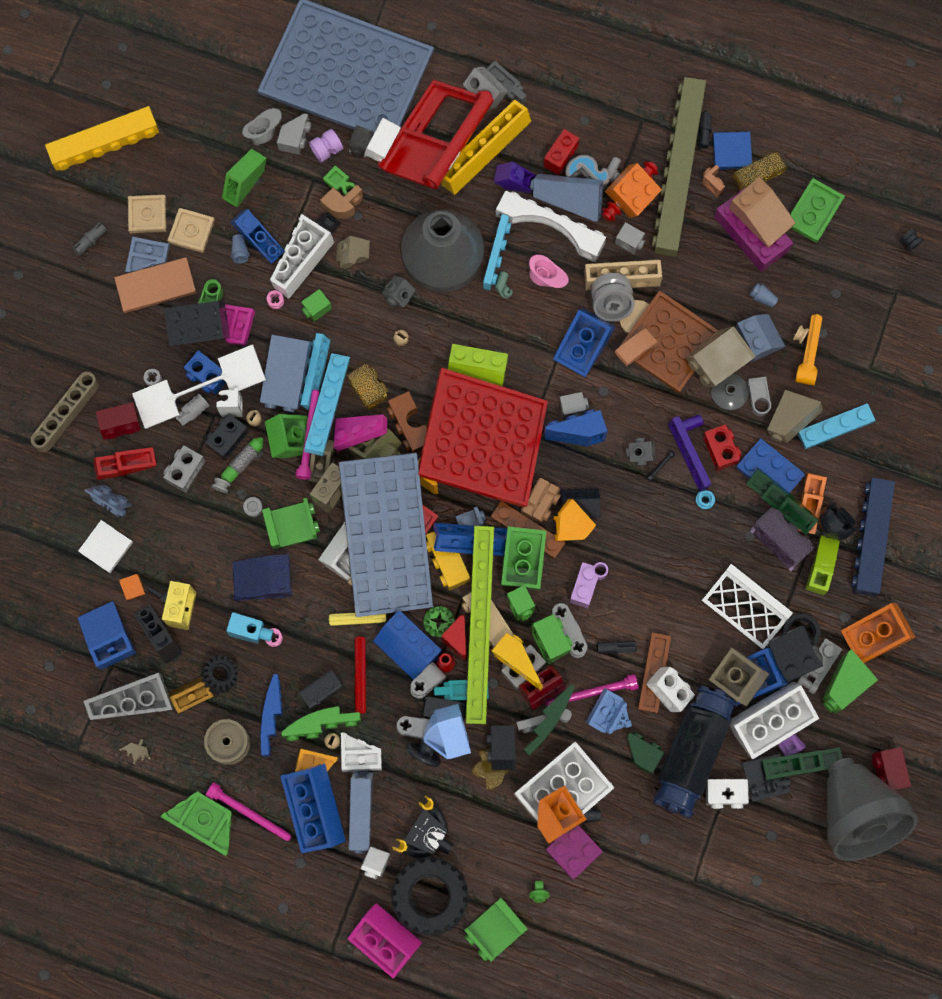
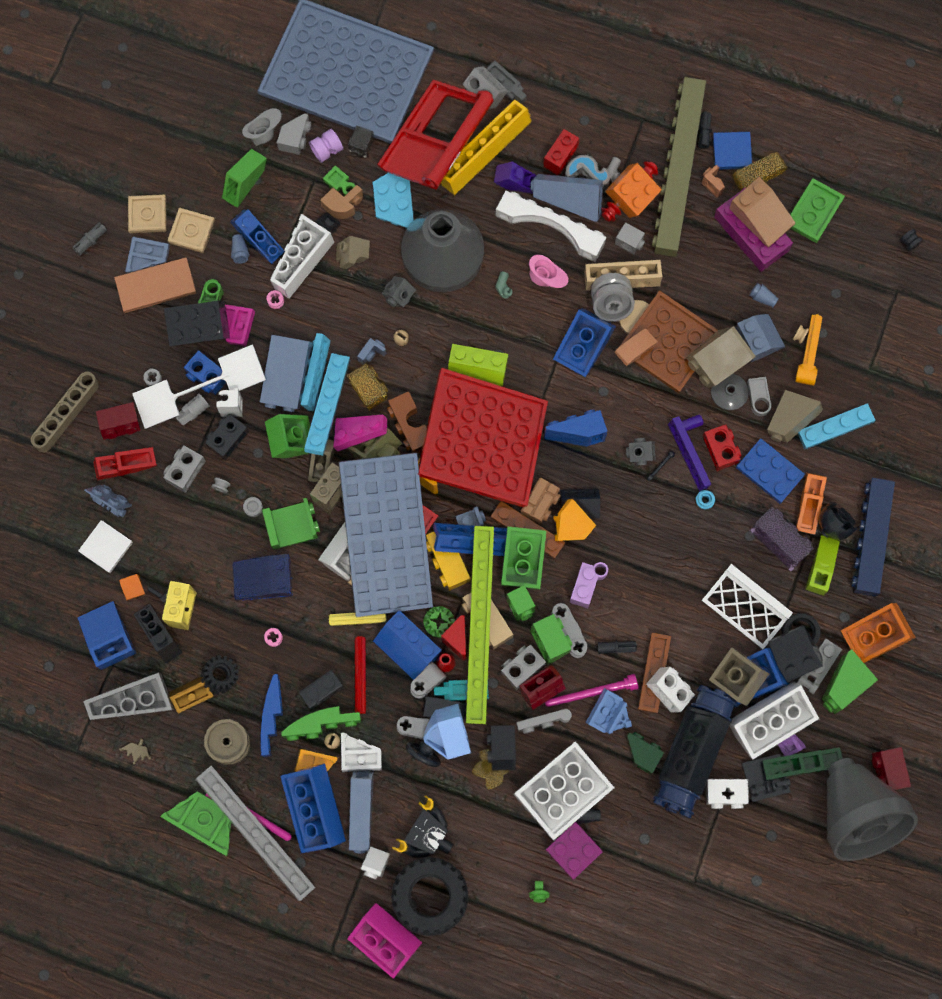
yellow brick [45,106,159,171] -> none
piece [221,437,263,483] -> none
medium azure torso [227,612,274,644] -> none
tan hinge [246,410,262,426] -> none
dark pink piece [295,389,319,480] -> none
bright green brick [301,289,332,322] -> none
white hinge [364,118,401,162] -> none
bright green panel [464,898,527,962] -> none
medium azure plate [483,214,512,290] -> none
yellow slope [492,633,543,690] -> none
dark green slope [523,685,575,757] -> none
orange slope [538,785,587,844] -> none
light grey brick [559,392,589,420] -> none
dark green slope [746,468,819,535] -> none
none -> light grey plate [195,766,315,902]
none -> sand blue bracket [357,338,386,365]
none -> medium azure wing [373,173,414,228]

